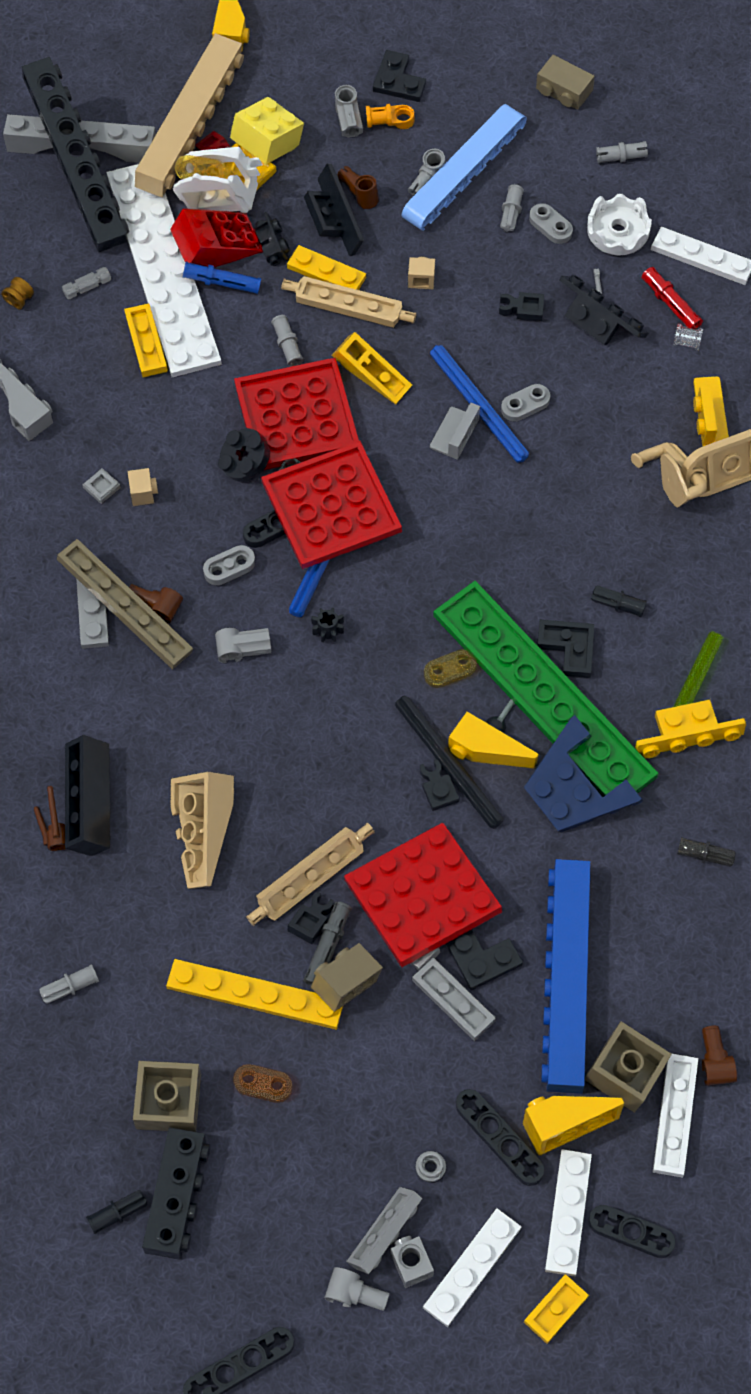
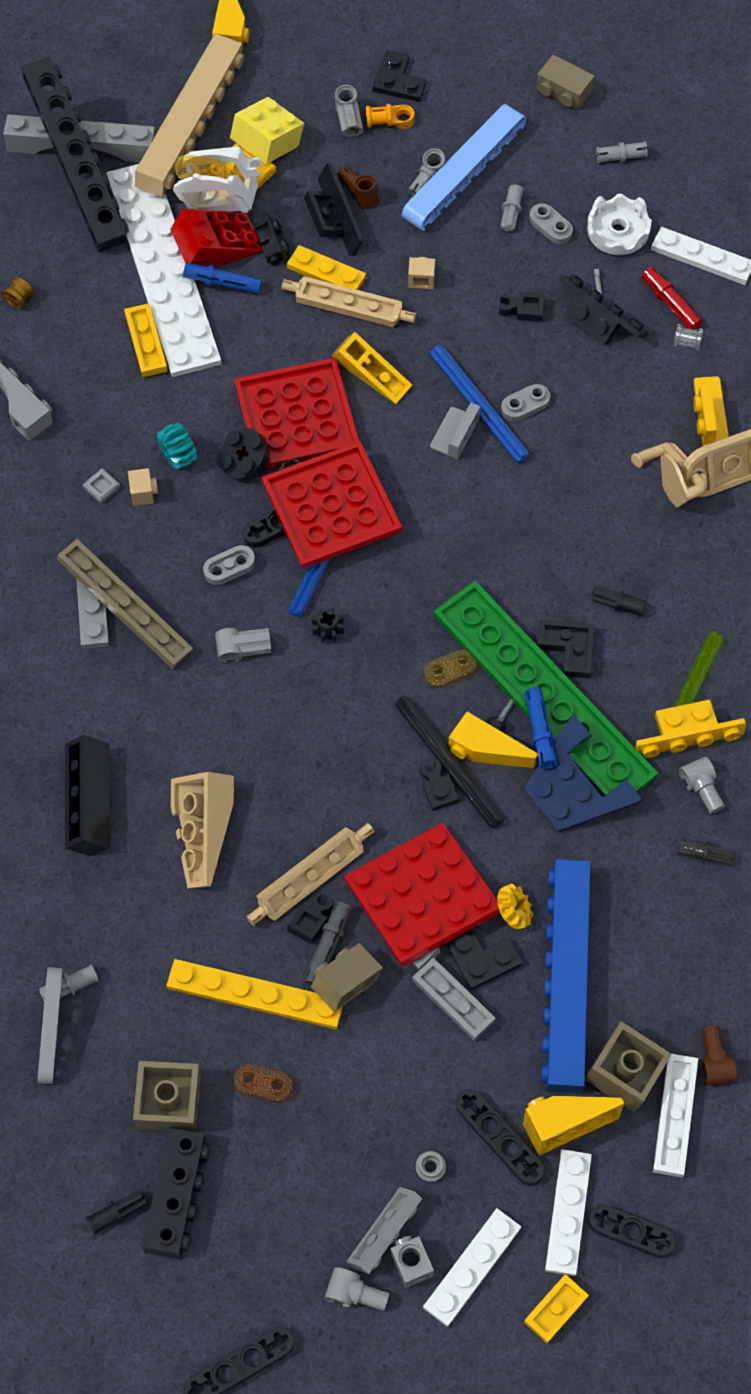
reddish brown plant [34,786,65,851] -> none
light grey axle [62,267,111,299] -> none
reddish brown pin [129,584,183,624] -> none
dark red plate [195,131,230,151] -> none
light grey pin [271,315,304,367] -> none
none -> light grey beam [37,967,63,1084]
none -> teal gear [157,423,197,469]
none -> yellow gear [497,884,534,930]
none -> blue pin [524,687,558,769]
none -> light grey pin [679,756,725,814]

